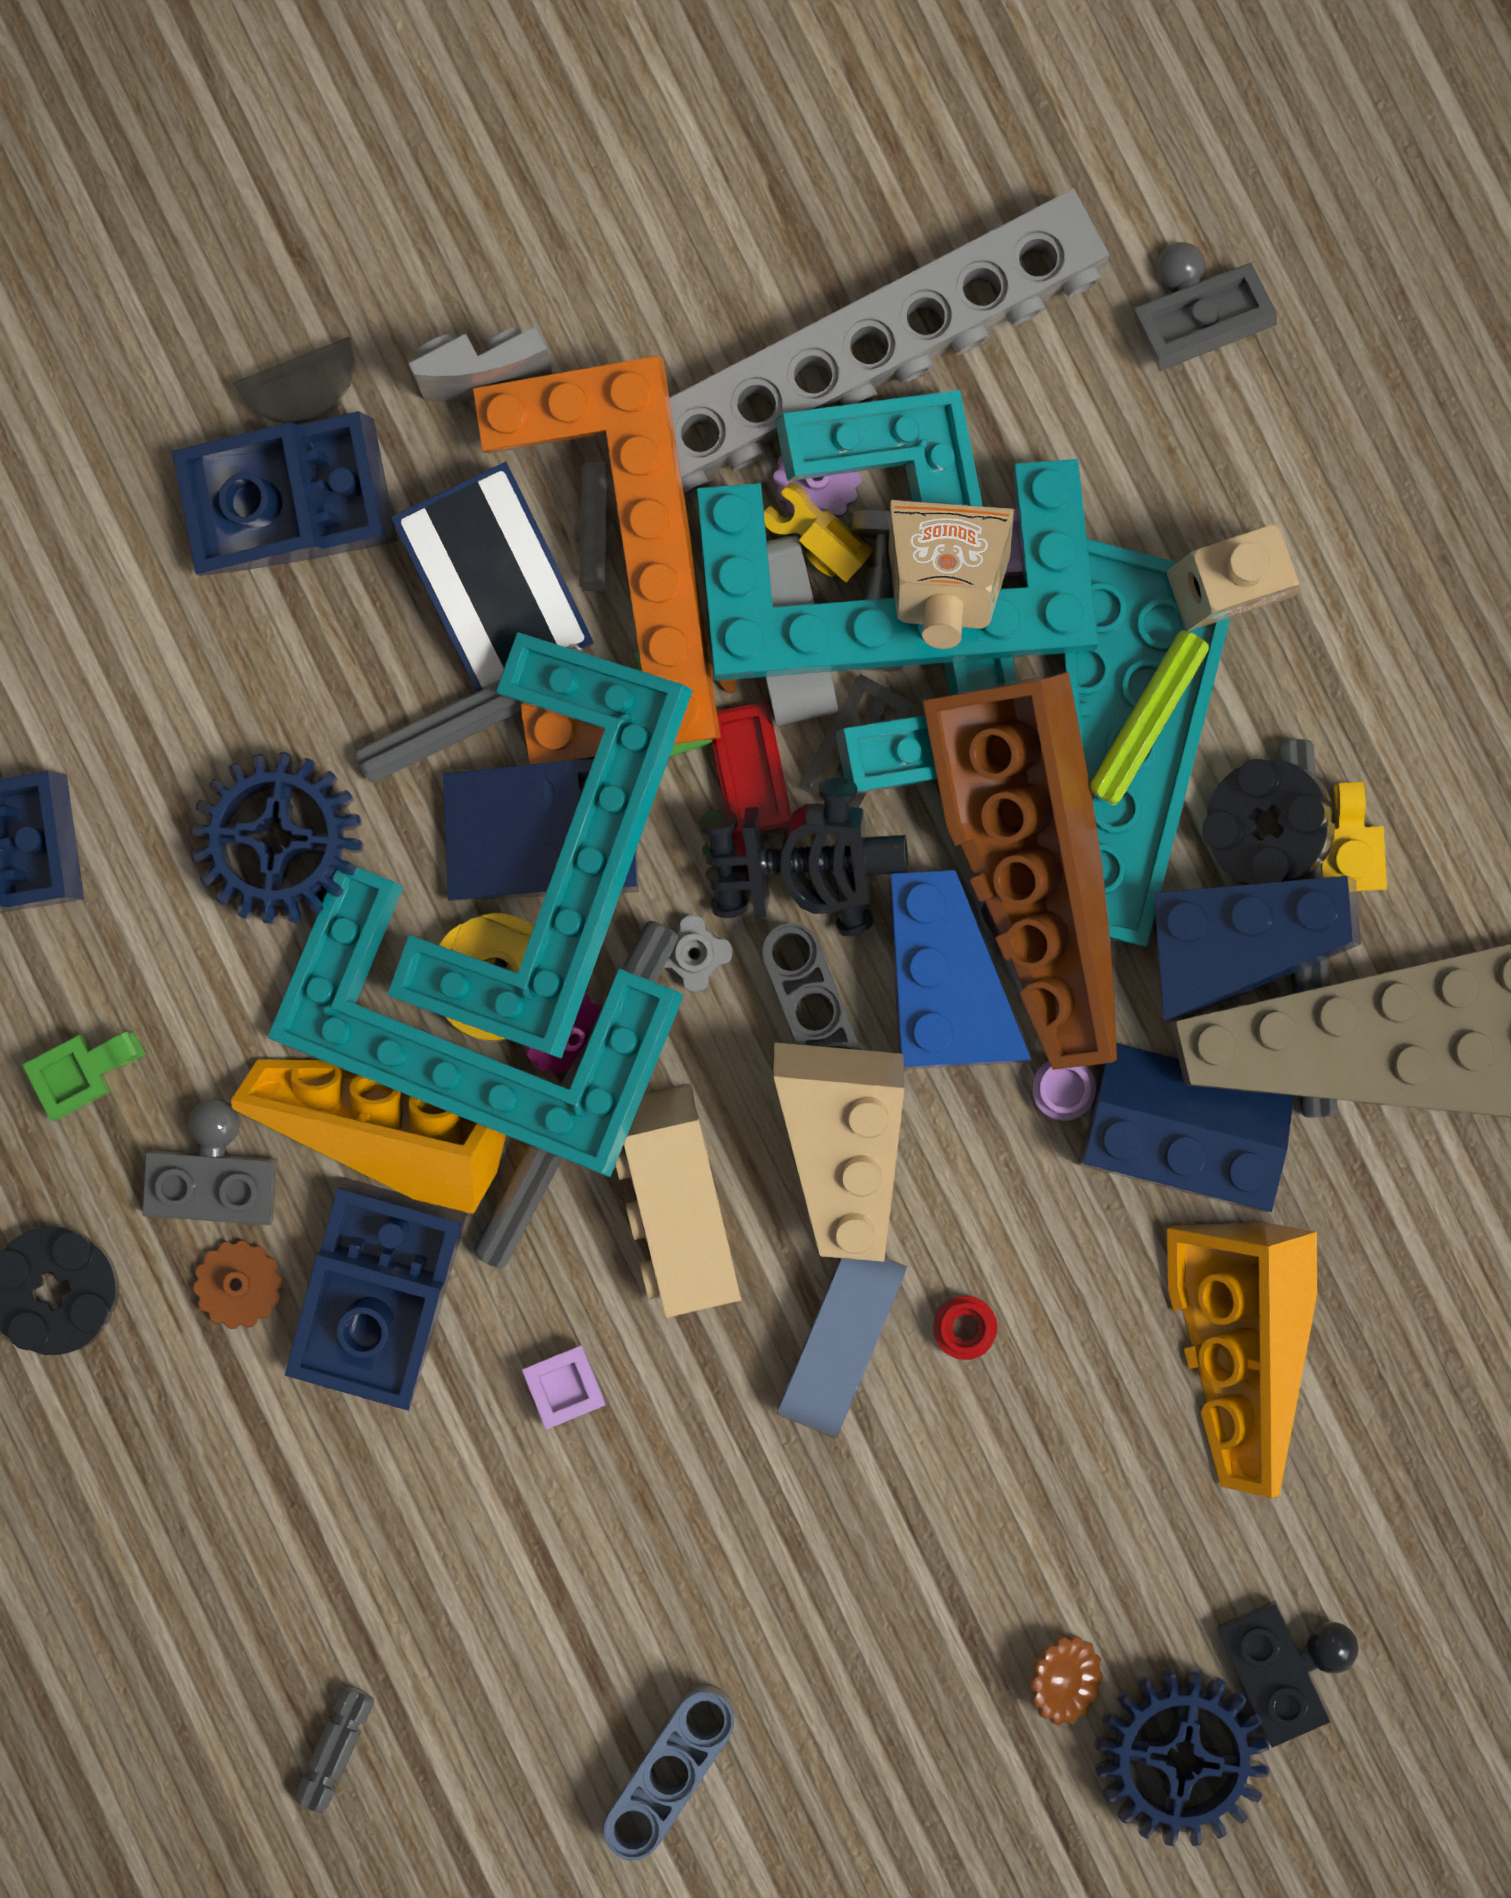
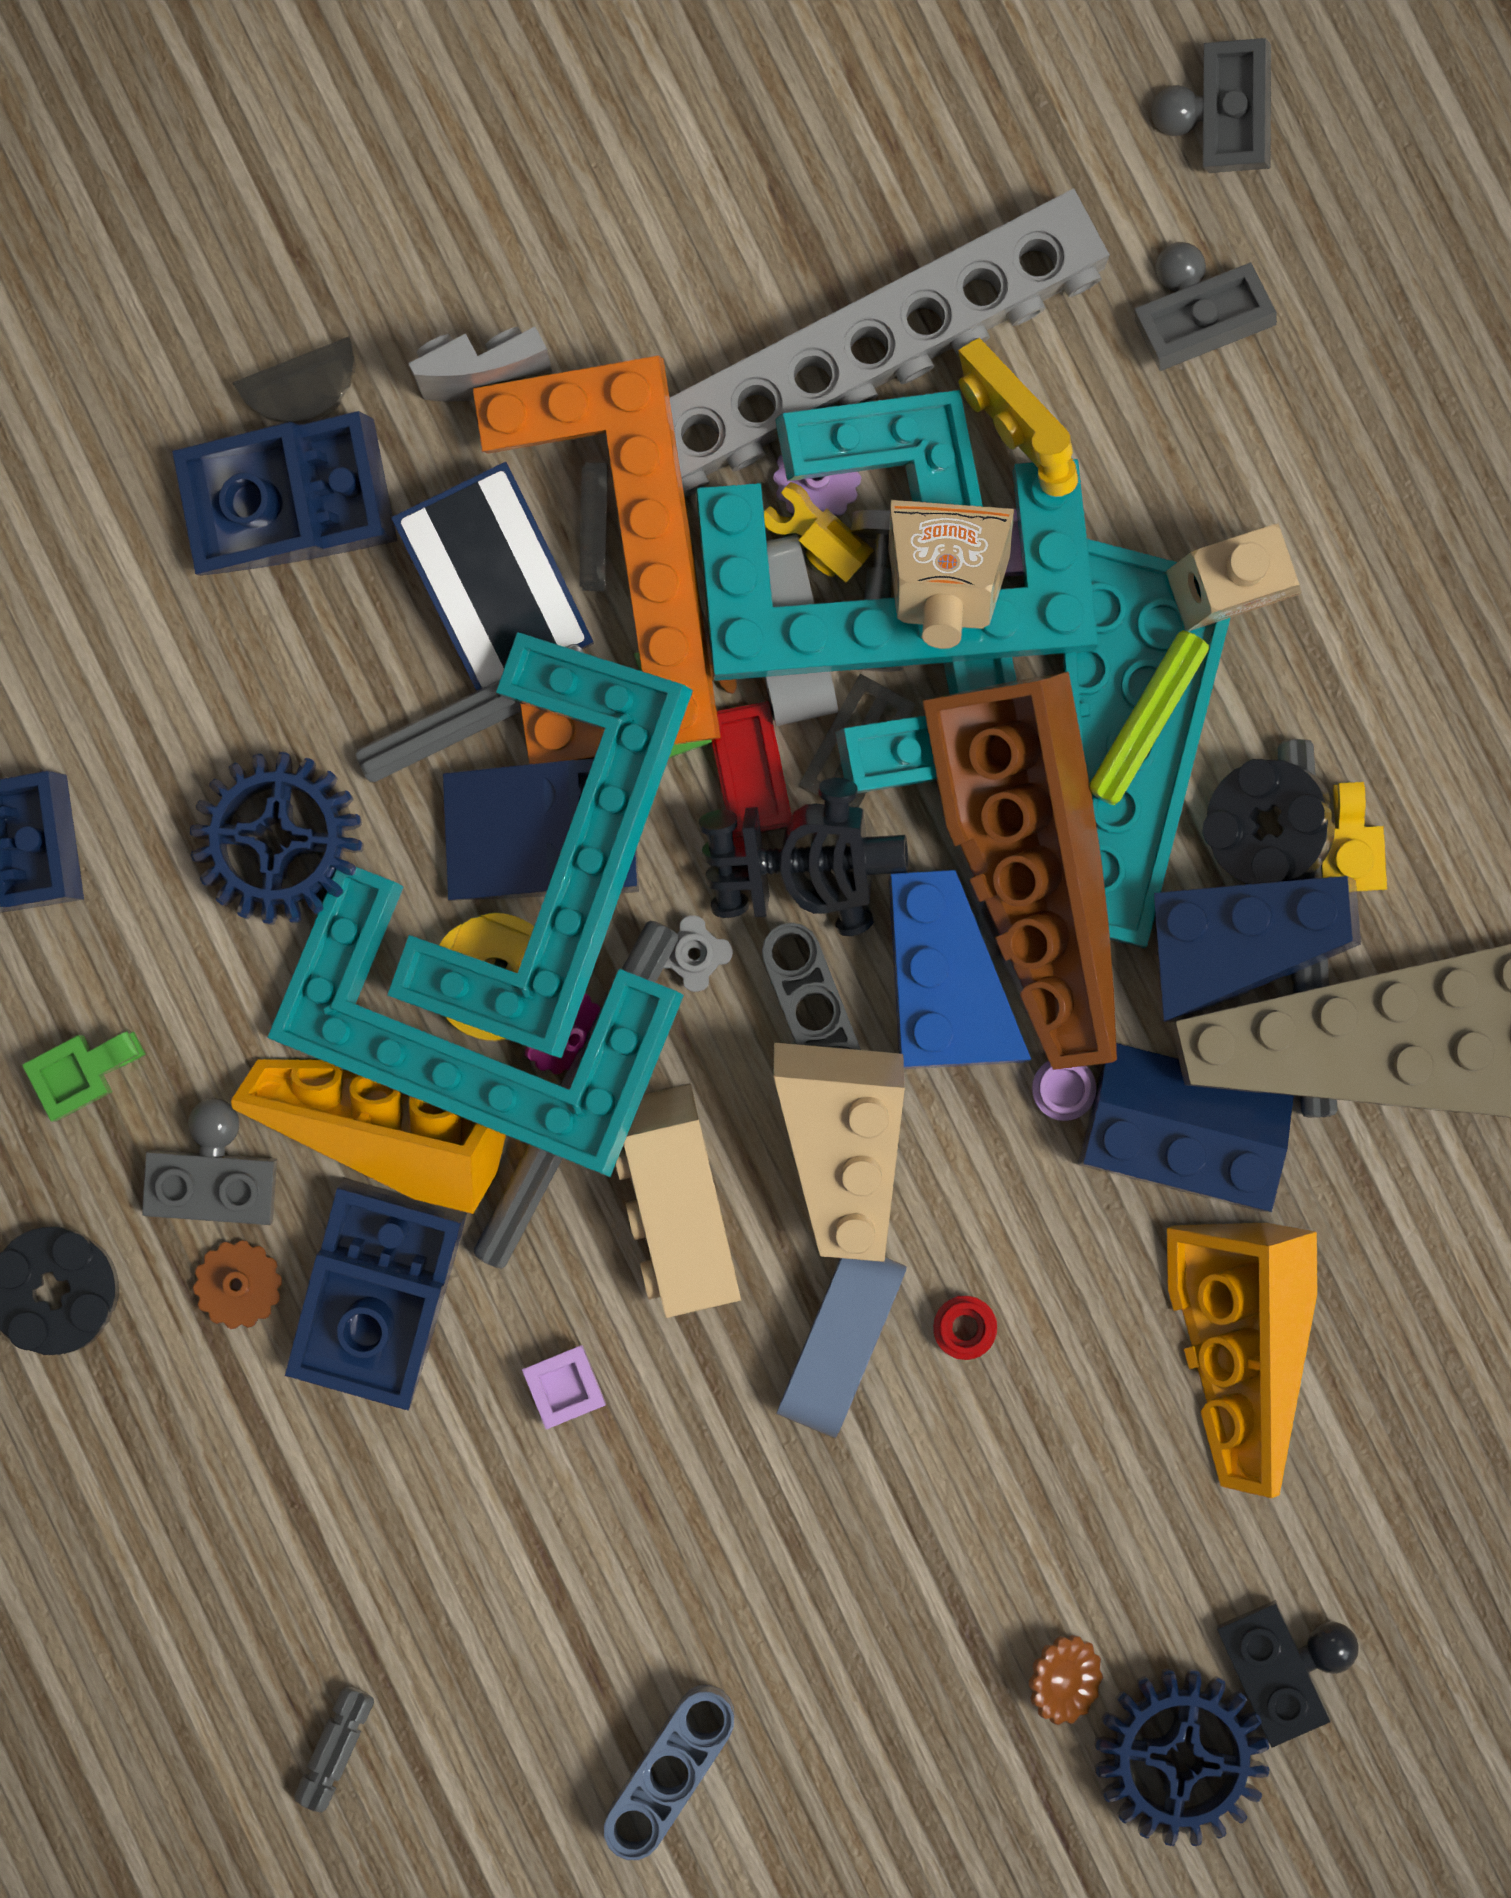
none -> yellow plate [958,337,1078,497]
none -> dark grey plate [1151,38,1271,173]

